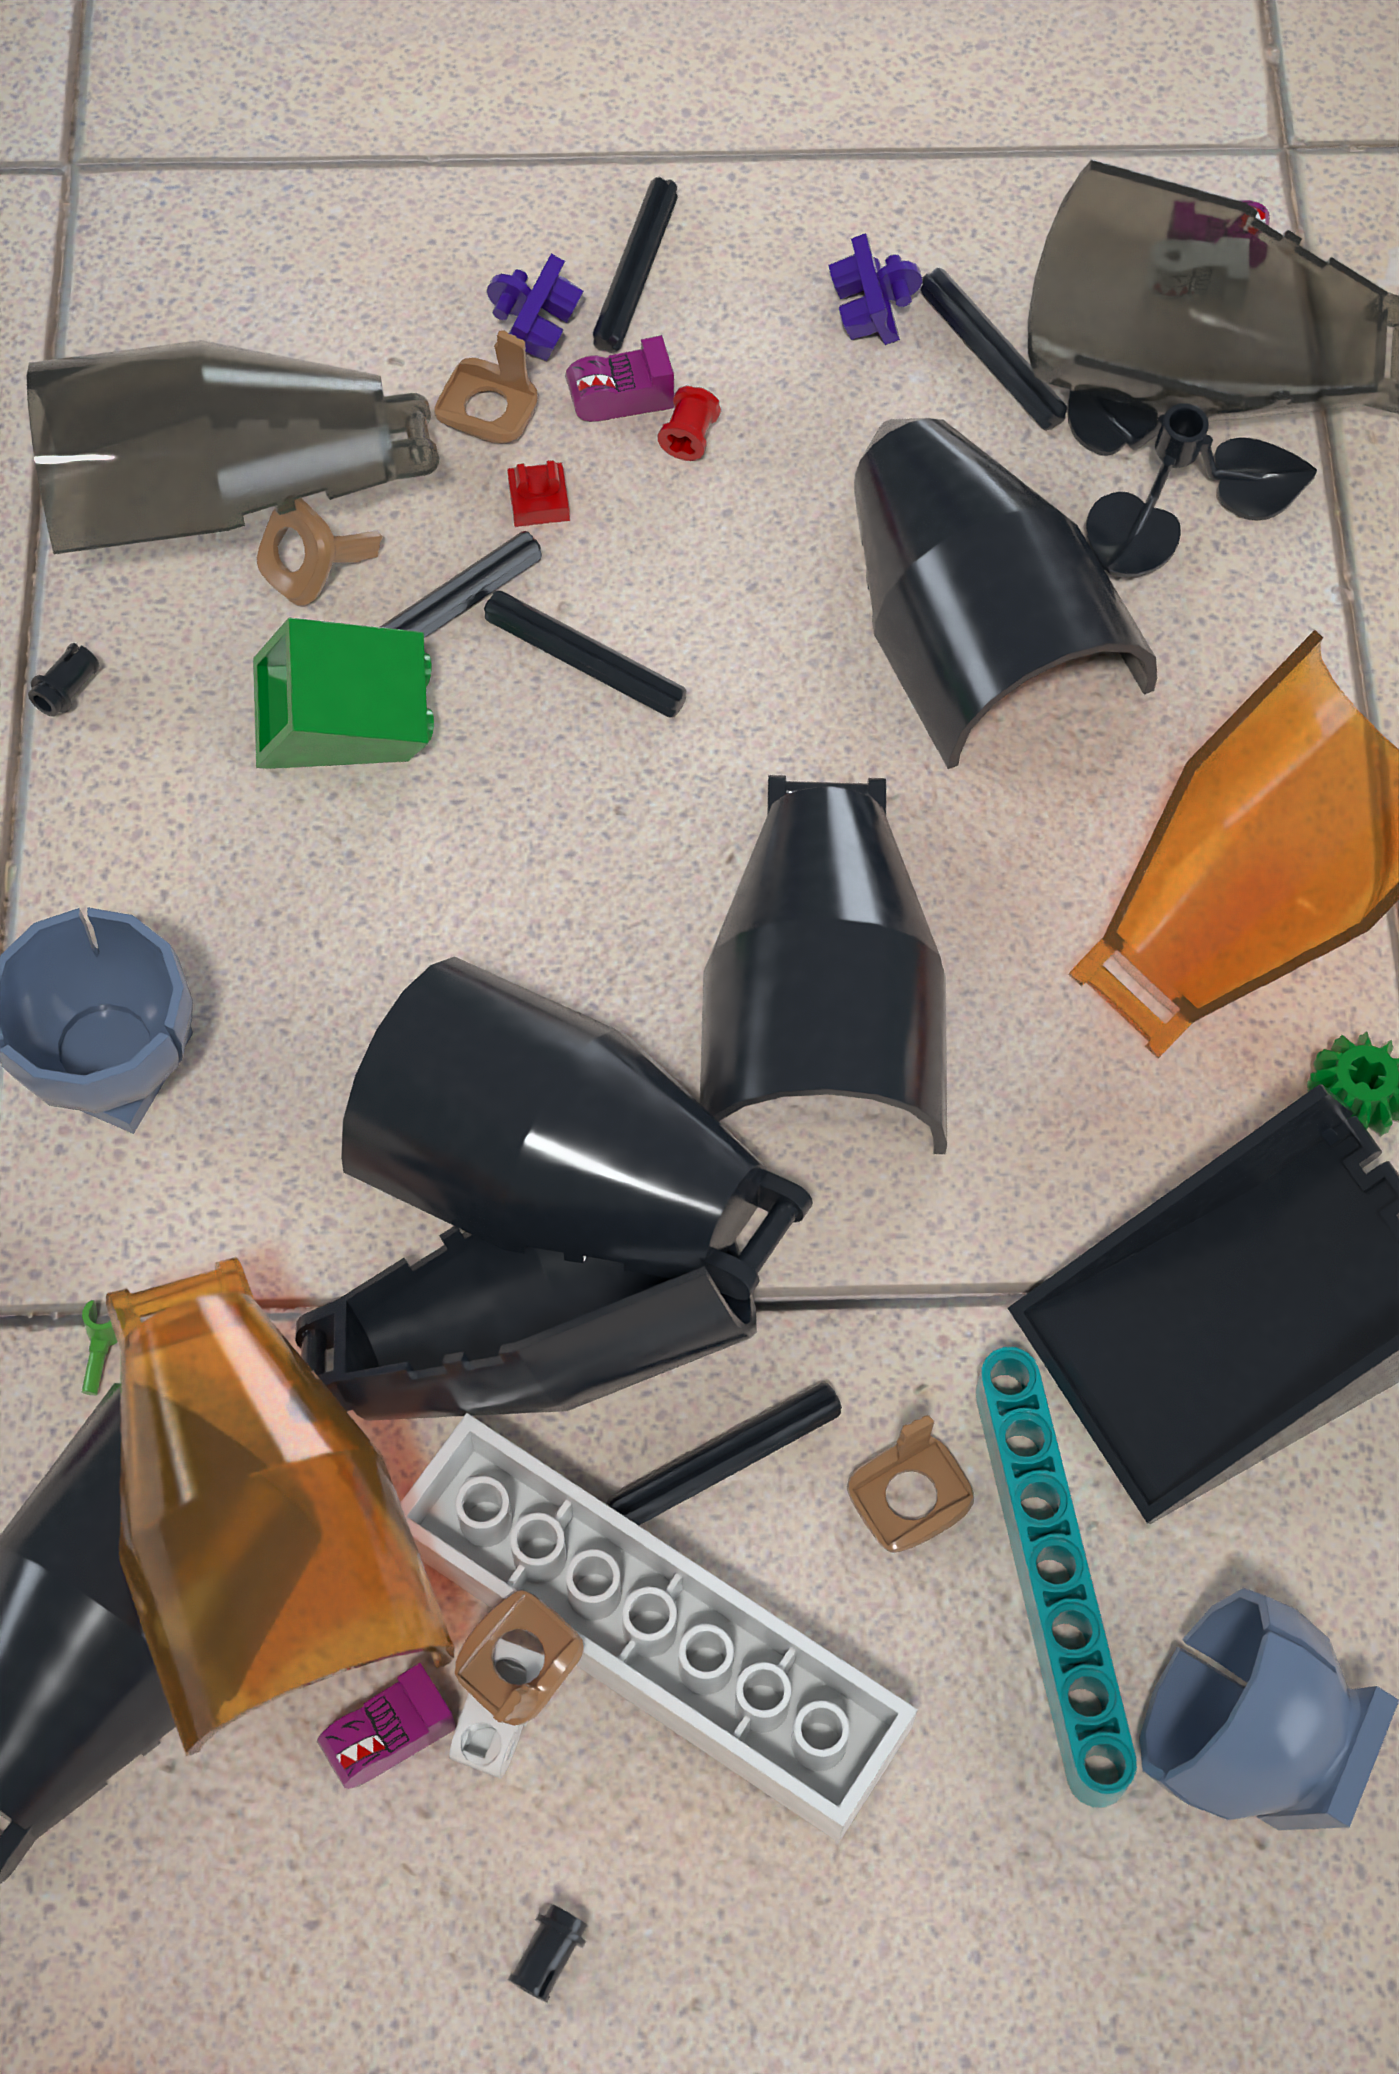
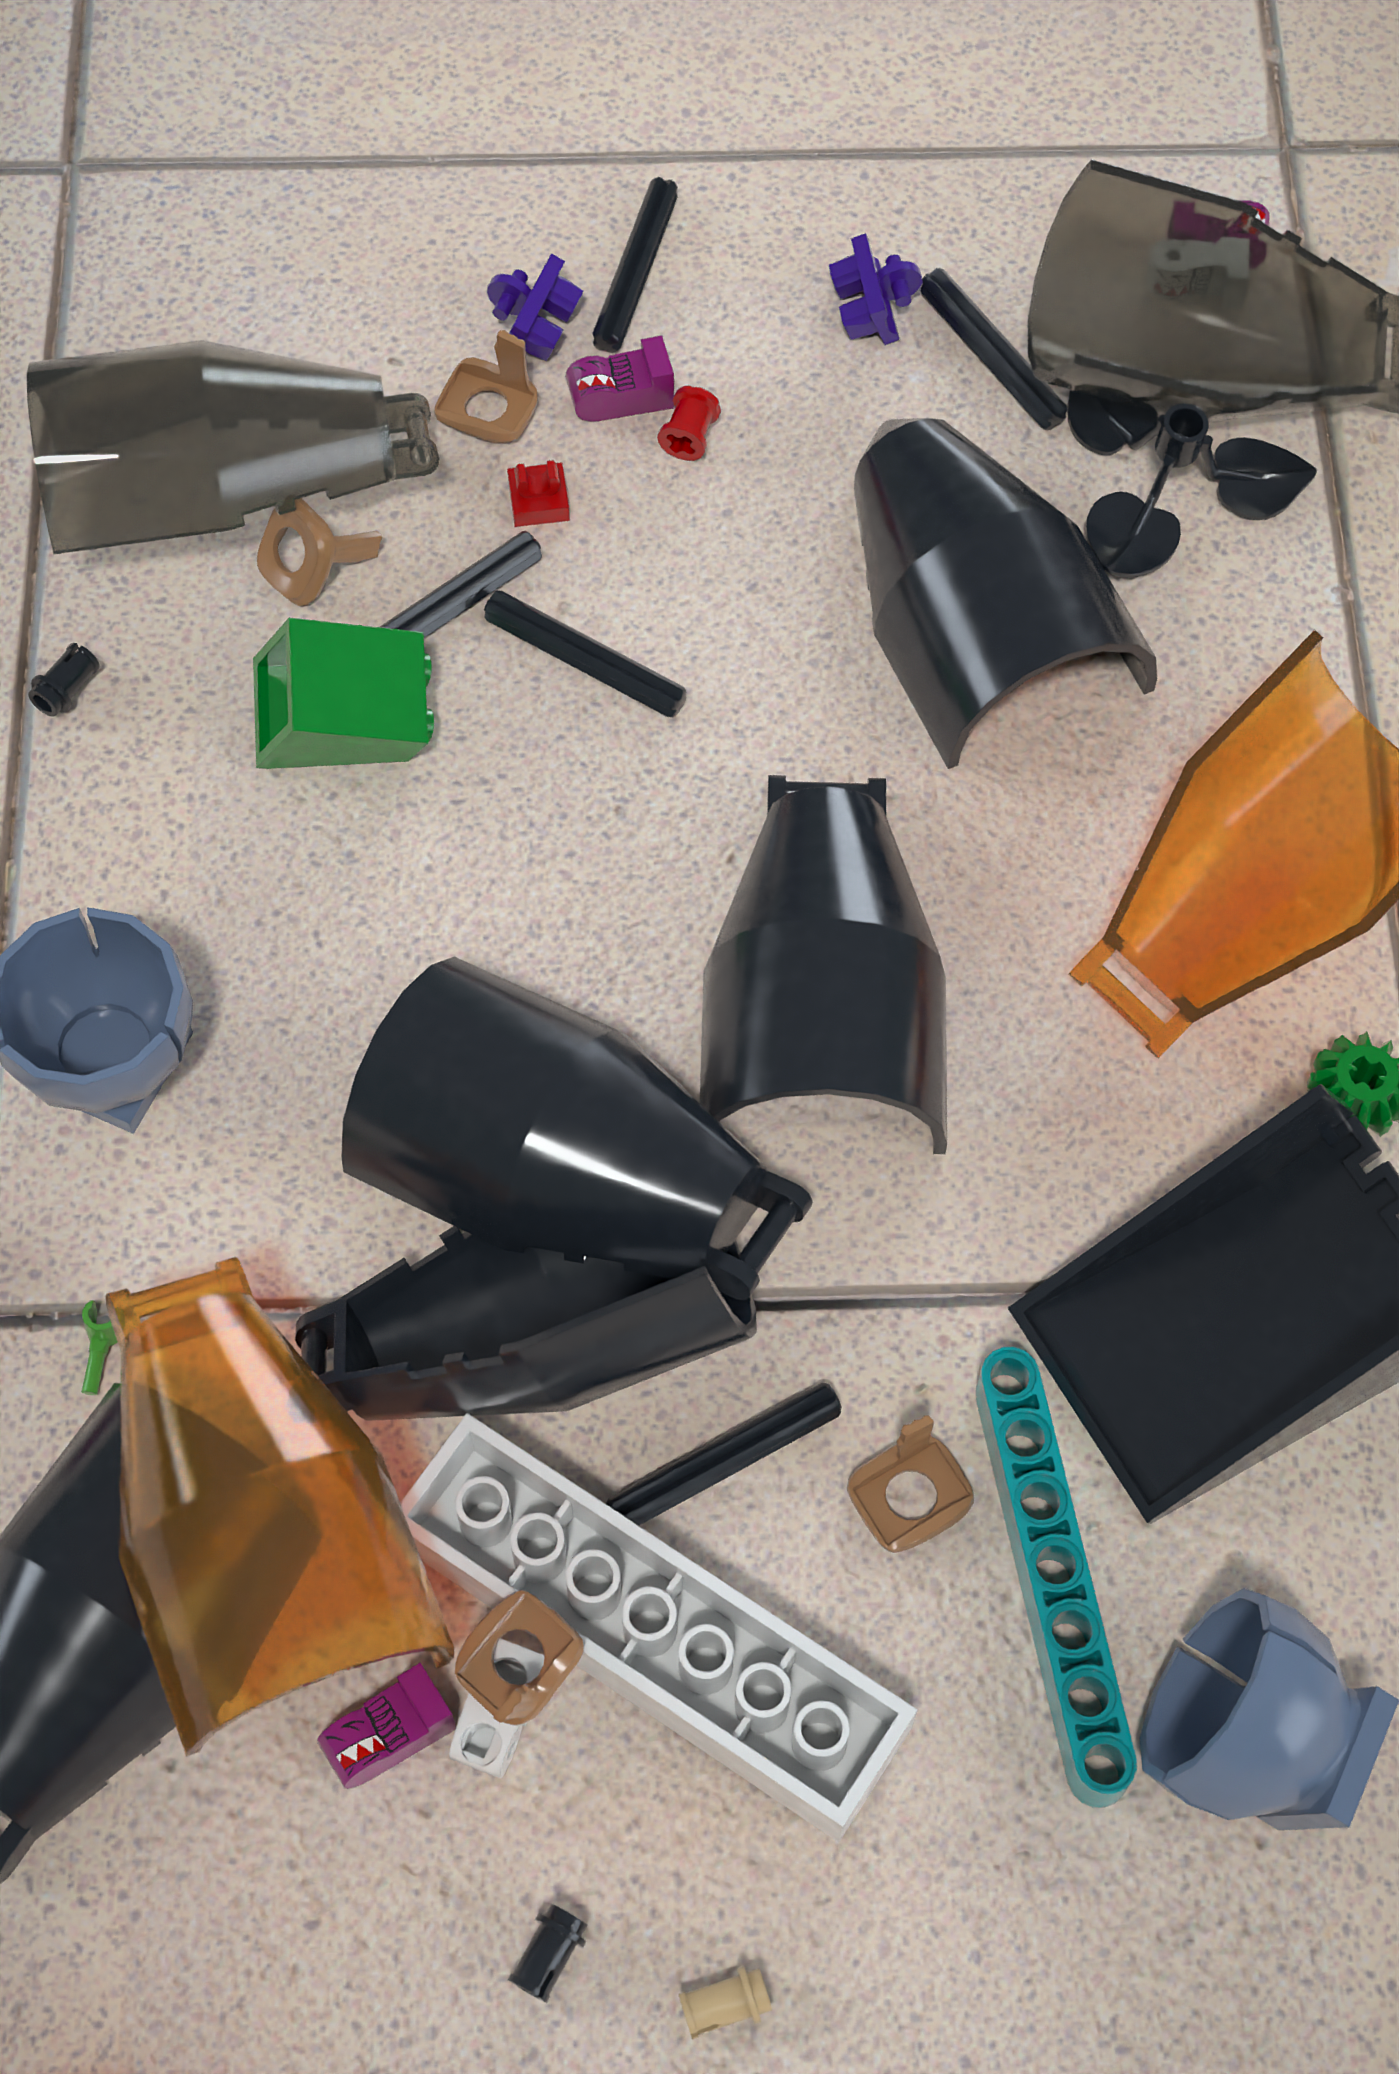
none -> tan pin [678,1966,772,2039]

